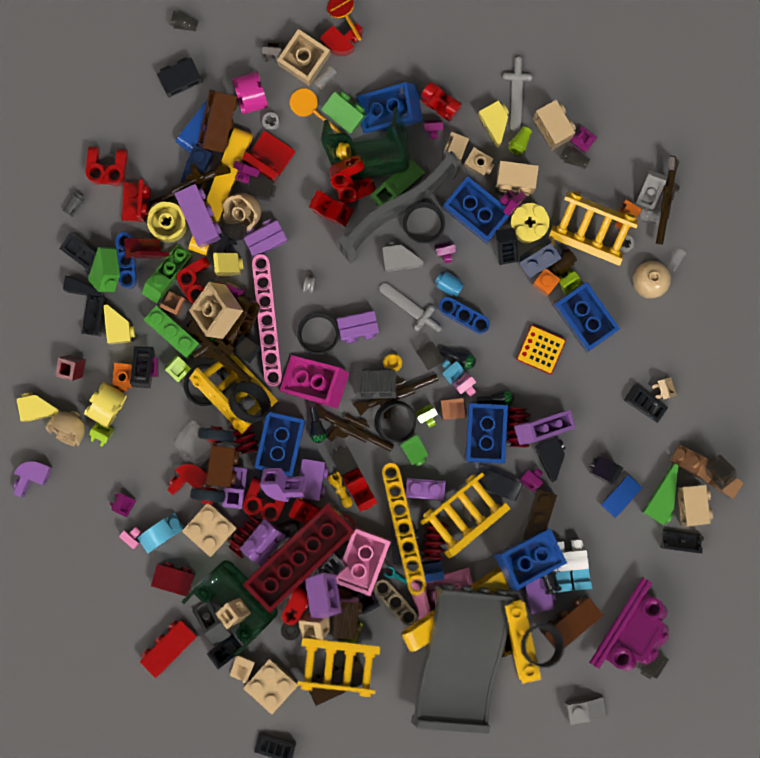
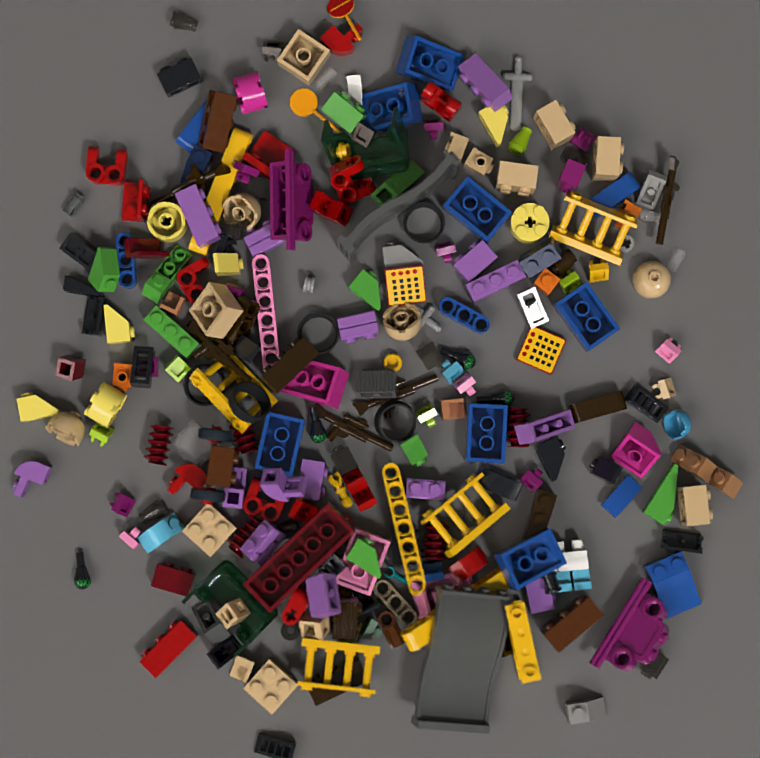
light grey bush [262,112,280,130] -> none
dark azure brick [435,271,464,297] -> none
black slope [495,228,518,265] -> none
magenta tile [500,190,526,216] -> none
black tyre [521,624,564,668] -> none
clear smoke brick [705,454,737,490] -> none
none -> black piece [74,552,91,590]
none -> clear smoke cone [139,499,169,524]
none -> dark red piece [144,424,175,466]
none -> dark brown brick [260,337,320,395]
none -> magenta brick [270,149,314,251]
none -> bright green slope [346,536,382,579]
none -> white sticker [347,75,362,105]
none -> bright green slope [349,269,381,313]
none -> dark brown tile [351,121,377,148]
none -> sand green tile [360,616,383,639]
none -> reddish brown piece [377,609,405,649]
none -> tan cylinder [383,303,421,341]
none -> yellow tile [384,263,427,306]
none -> blue slope [395,35,464,91]
none -> red brick [448,546,488,584]
none -> medium lavender brick [453,240,498,283]
none -> medium lavender brick [458,53,513,112]
none -> medium lavender brick [465,260,526,304]
none -> slope [517,286,549,329]
none -> magenta brick [556,159,586,193]
none -> dark brown beam [569,391,627,424]
none -> yellow tile [588,259,609,283]
none -> blue beam [590,172,641,218]
none -> tan brick [592,136,624,182]
none -> dark pink slope [610,421,662,479]
none -> blue slope [643,551,702,619]
none -> bright pink tile [655,338,681,364]
none -> dark azure hair [663,409,692,439]

